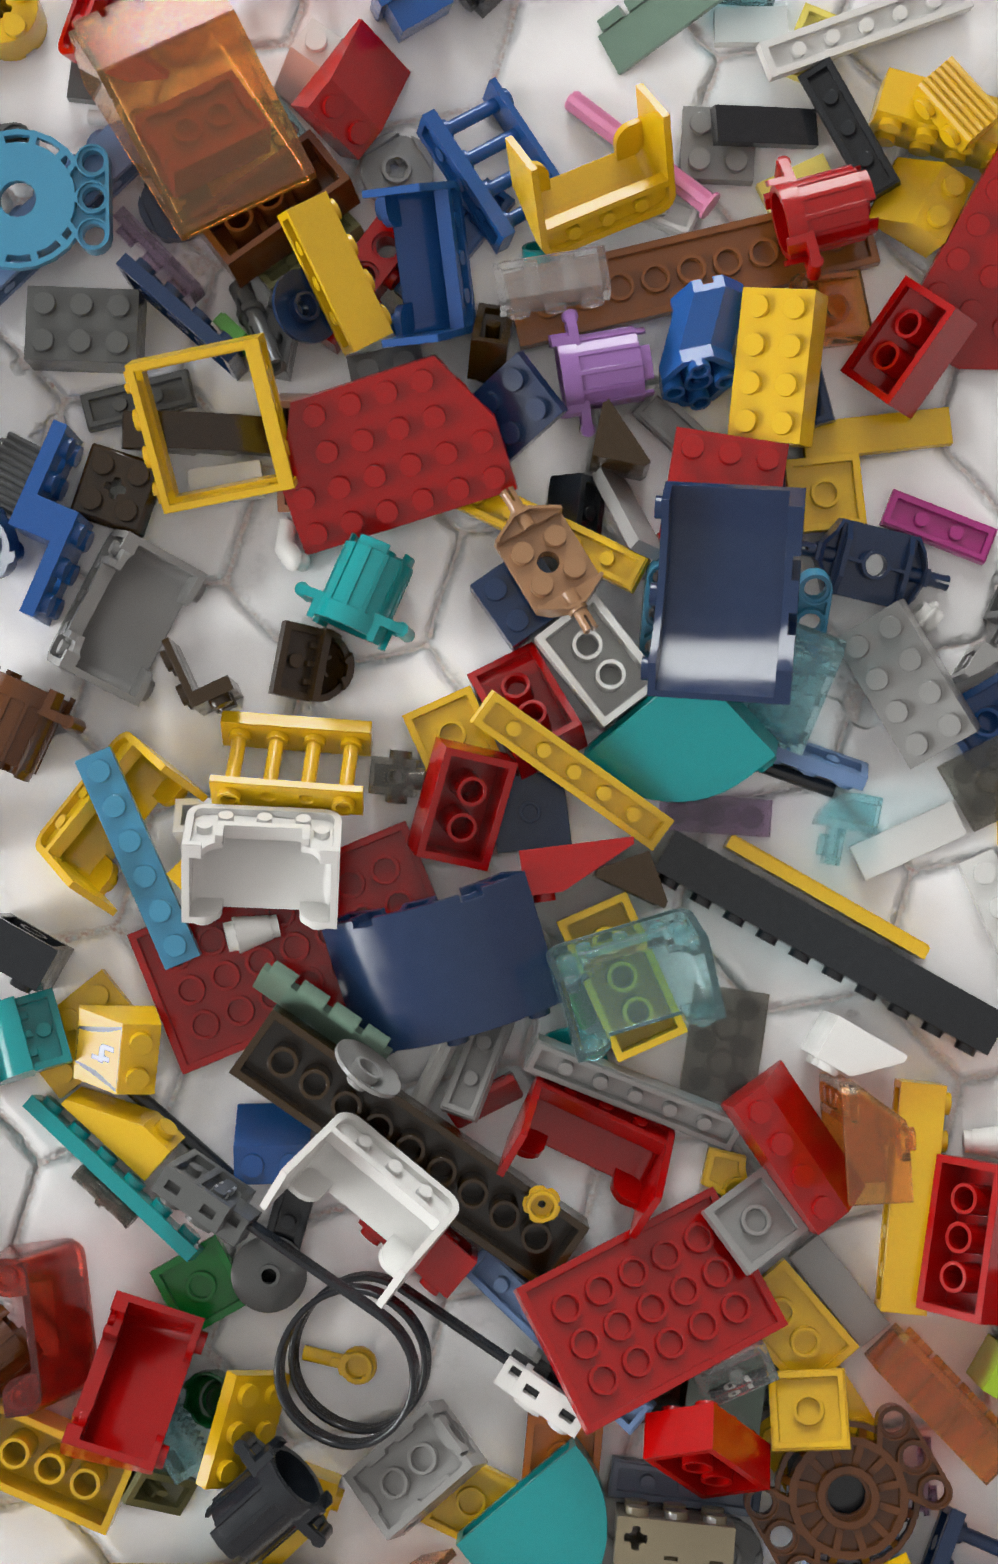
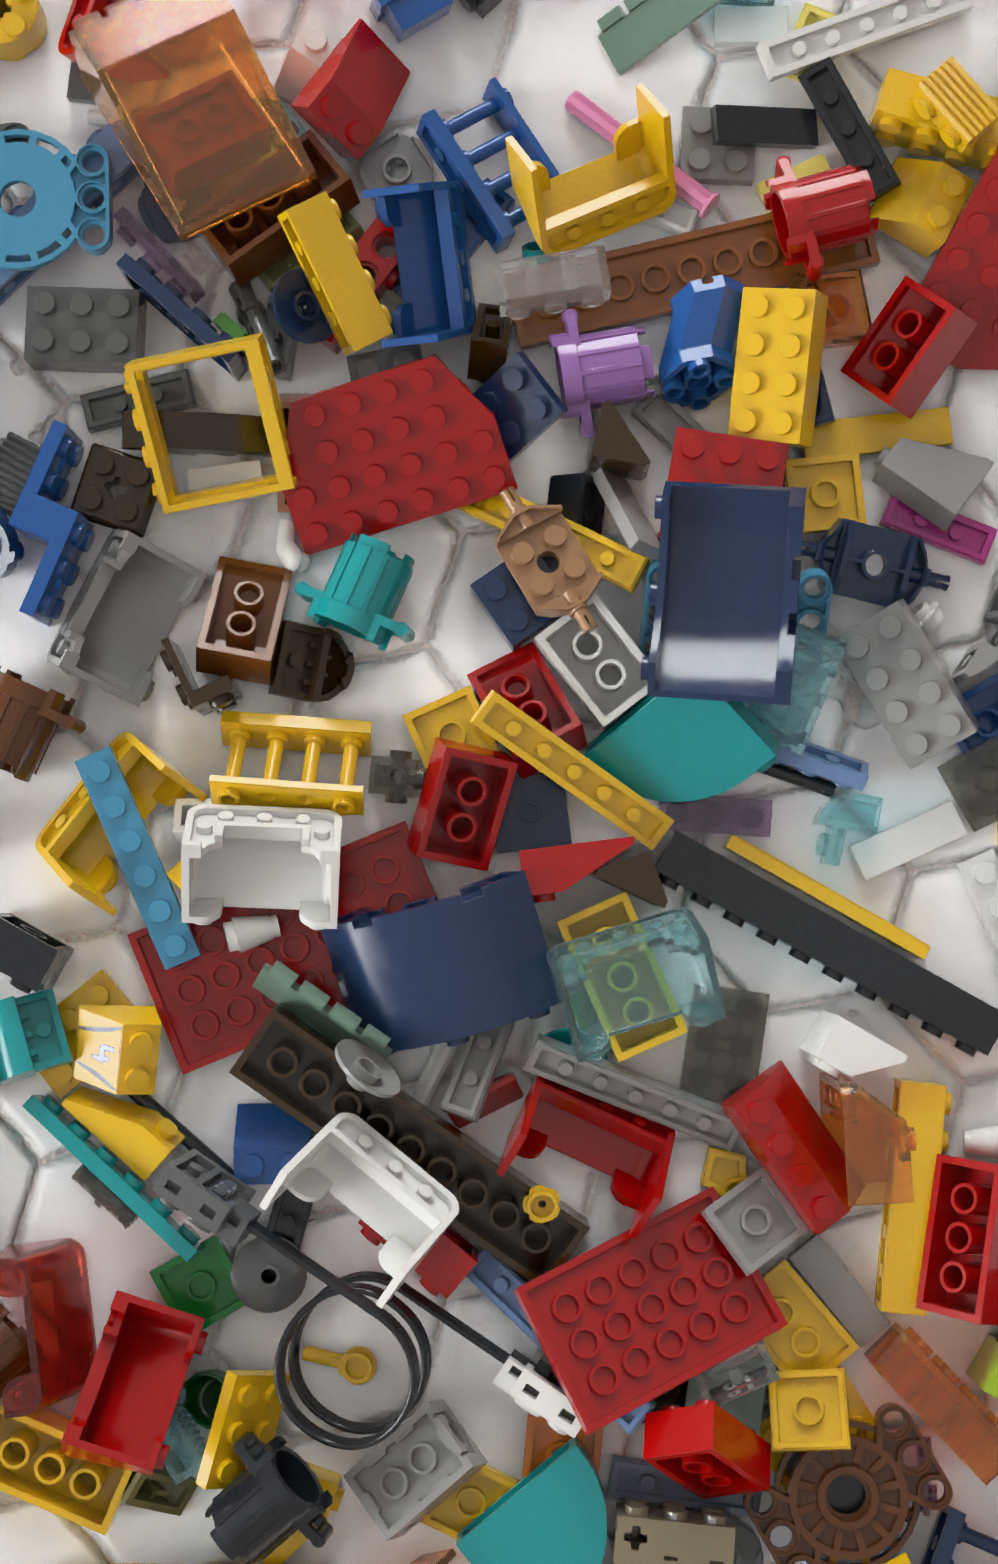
none -> dark orange slope [196,556,293,685]
none -> light grey slope [871,437,995,532]

